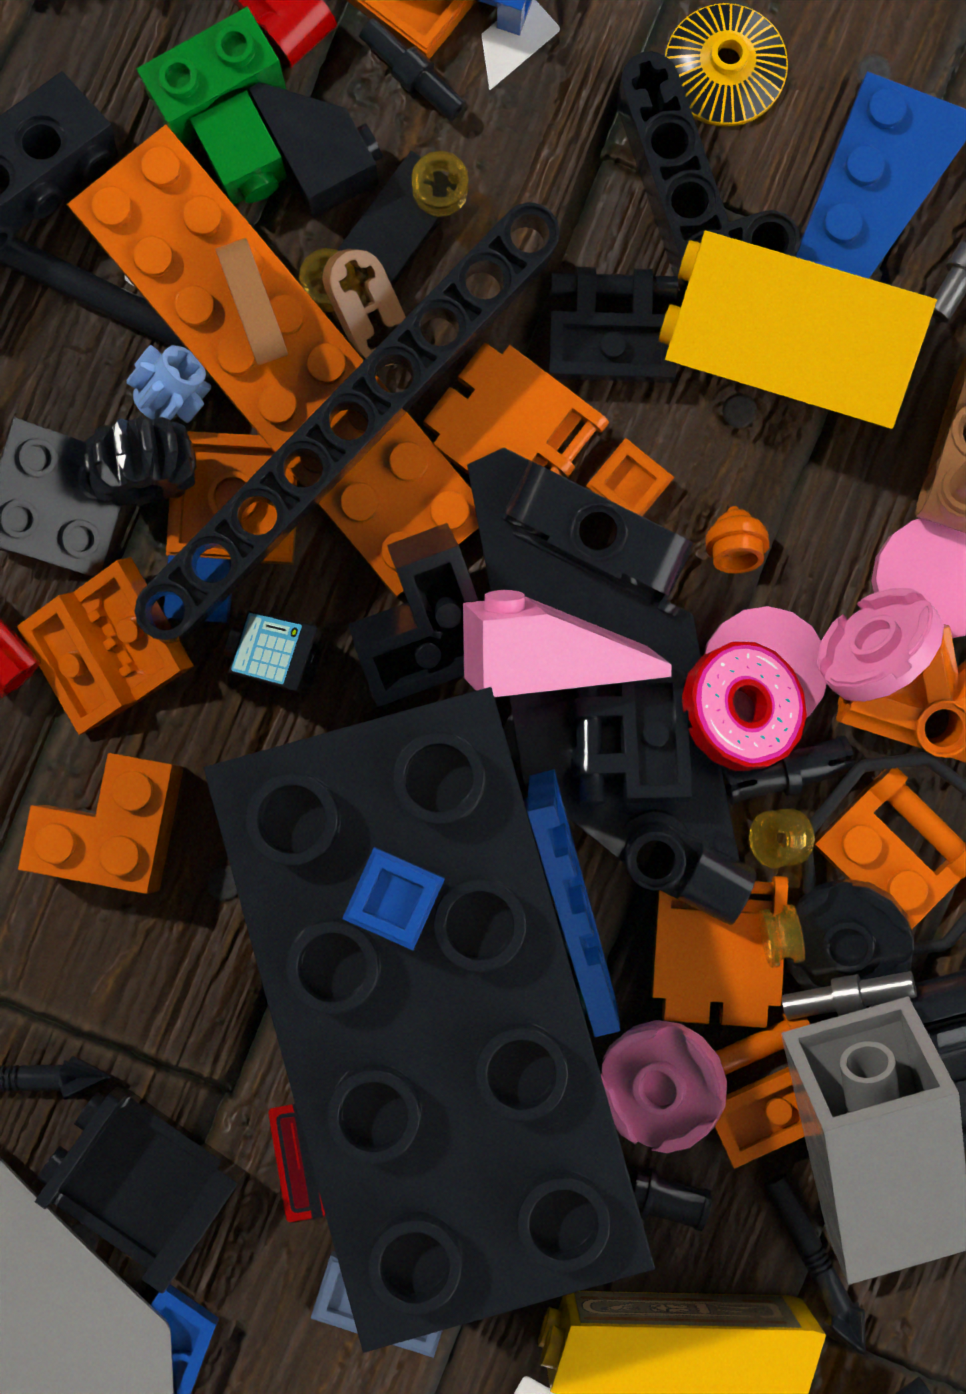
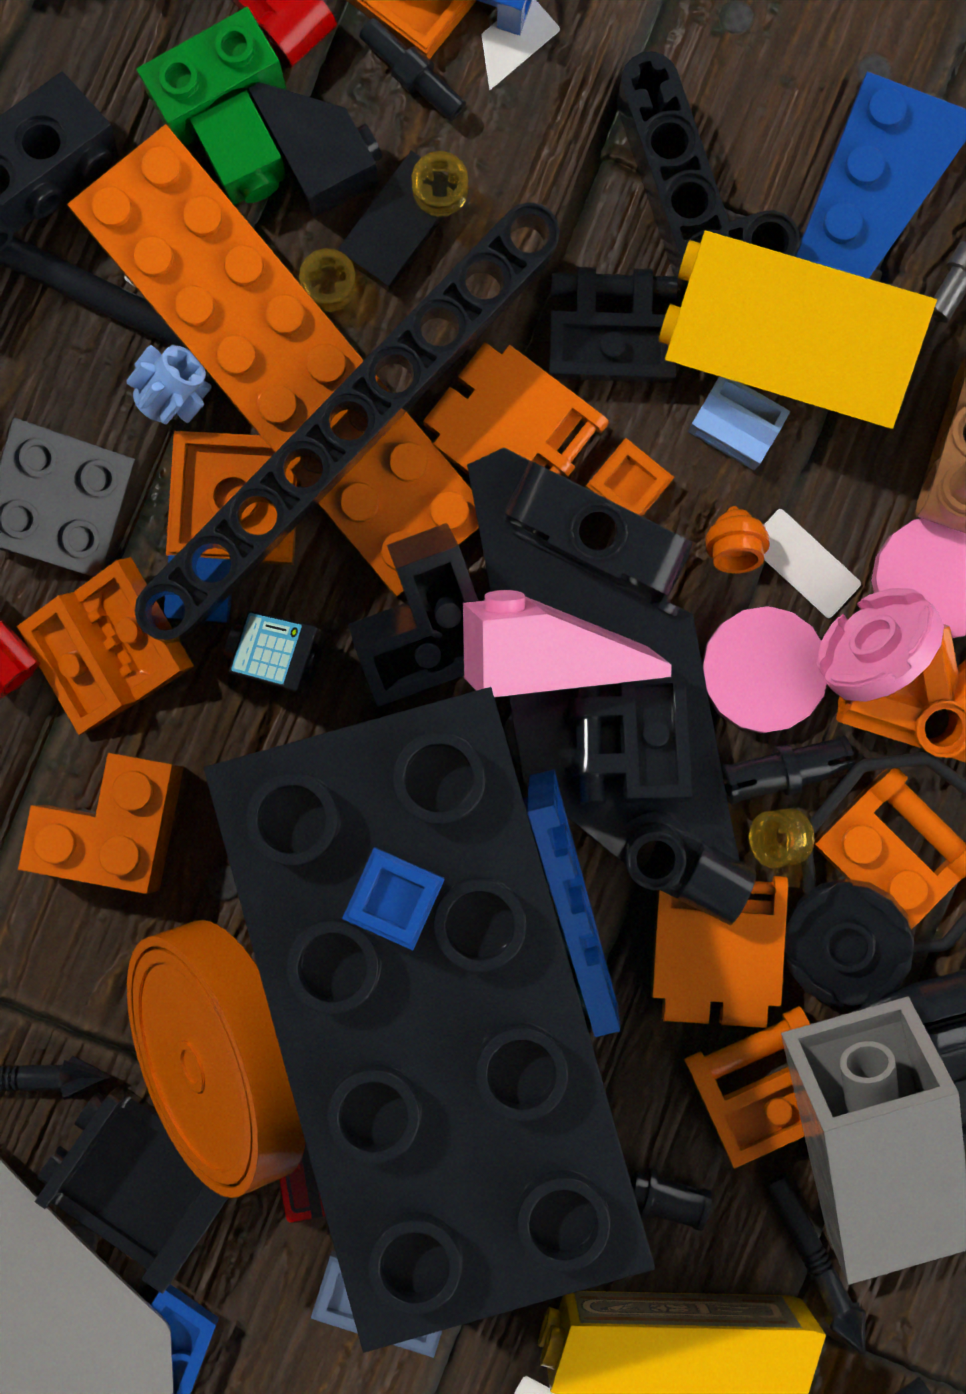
black gear [84,415,197,508] -> none
medium nougat beam [215,238,288,365] -> none
medium nougat beam [322,249,406,366] -> none
bright pink tile [600,1020,727,1153] -> none
dish [665,3,788,127] -> none
tile [682,642,807,771] -> none
clear yellow bush [759,904,805,968] -> none
flat silver bar [782,971,917,1020] -> none
none -> orange brick [127,920,306,1198]
none -> light blue piece [687,376,790,471]
none -> white sticker [764,509,861,618]

